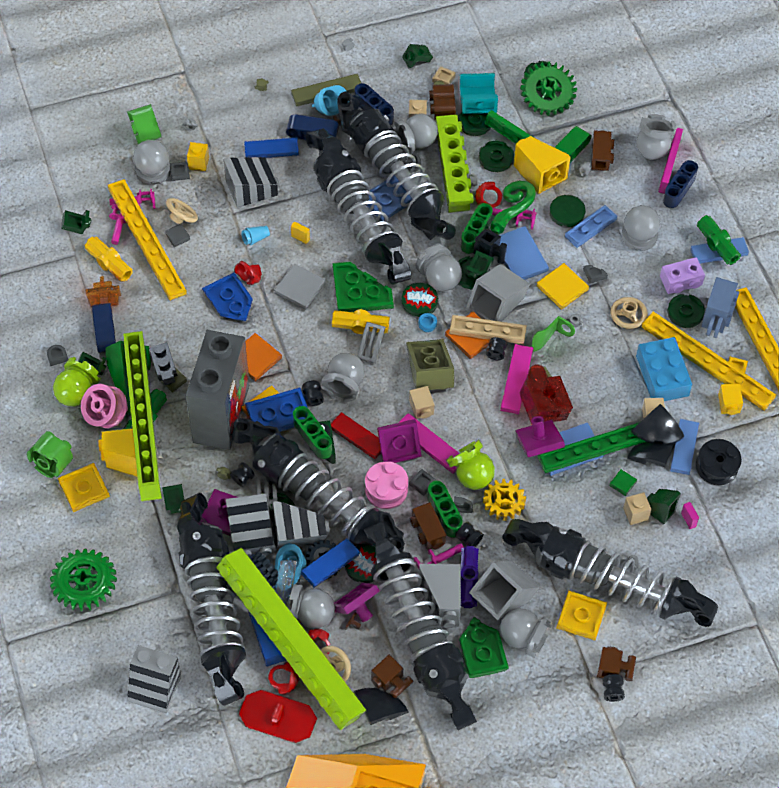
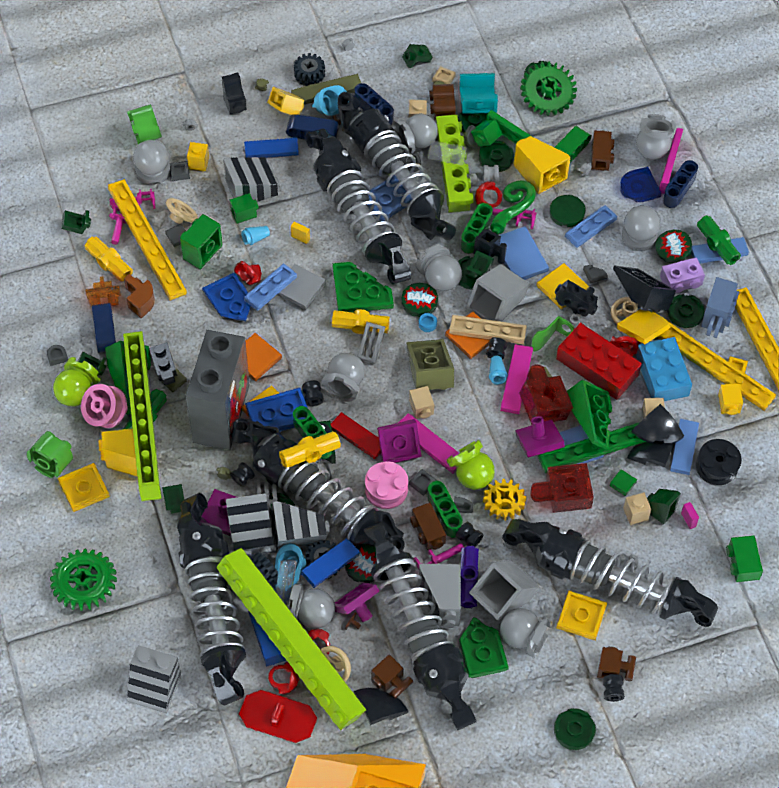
none -> dark orange brick [124,274,155,319]
none -> green brick [180,214,223,270]
none -> black arch [221,72,247,115]
none -> green brick [230,193,259,224]
none -> medium blue tile [244,263,297,311]
none -> yellow slope [267,86,304,115]
none -> yellow piece [279,431,341,468]
none -> black wheel [294,53,325,86]
none -> clear plate [428,141,467,165]
none -> dark grey tile [464,125,478,147]
none -> green brick [471,119,503,147]
none -> light grey wheel [483,165,499,183]
none -> medium azure cone [489,356,508,384]
none -> clear red brick [530,463,594,513]
none -> dark green tile [554,708,596,750]
none -> black brick [555,280,598,317]
none -> red brick [556,322,642,400]
none -> green wedge [566,379,612,450]
none -> red piece [610,336,642,356]
none -> black slope [613,265,676,312]
none -> yellow tile [617,309,671,345]
none -> clear blue tile [620,166,662,202]
none -> tile [655,229,693,263]
none -> green brick [726,535,763,582]

